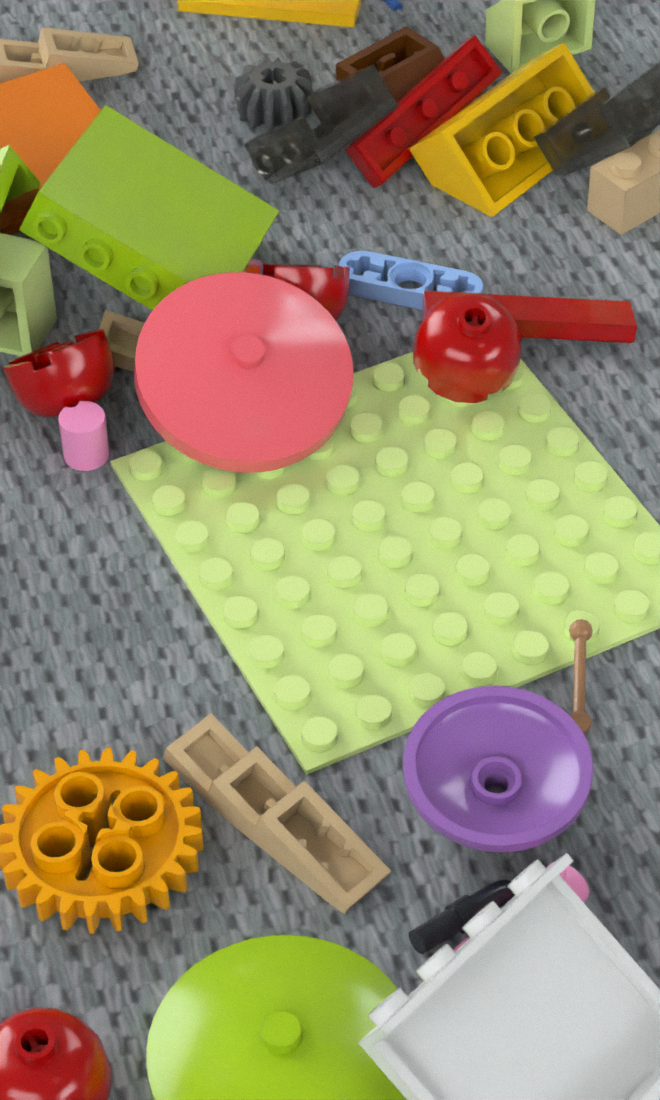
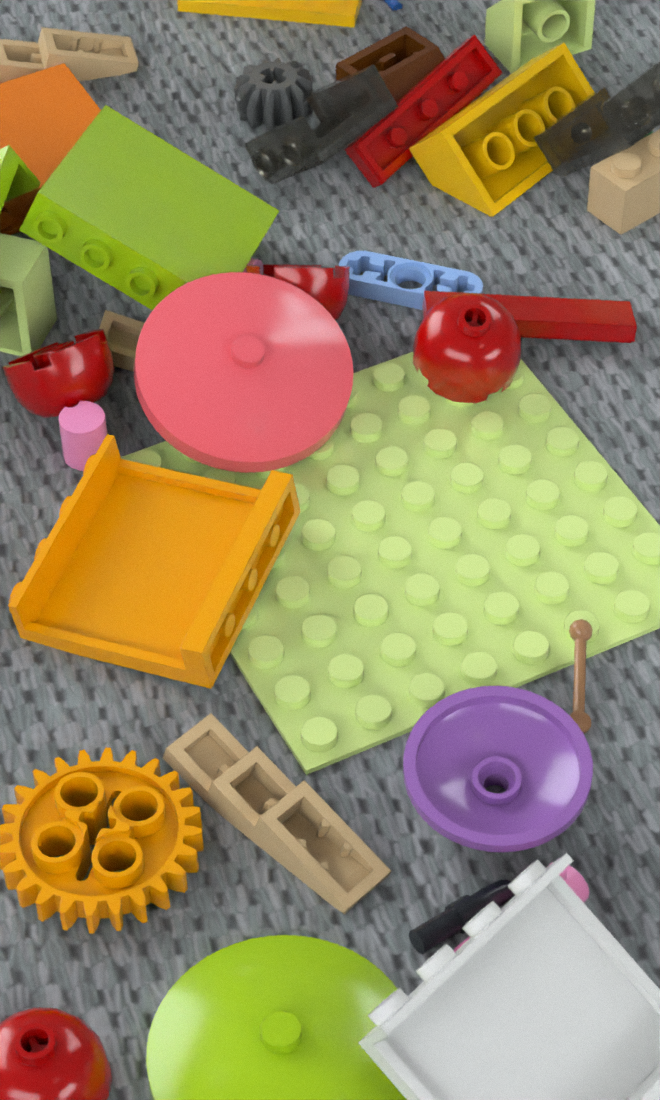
none -> light orange panel [8,434,301,689]

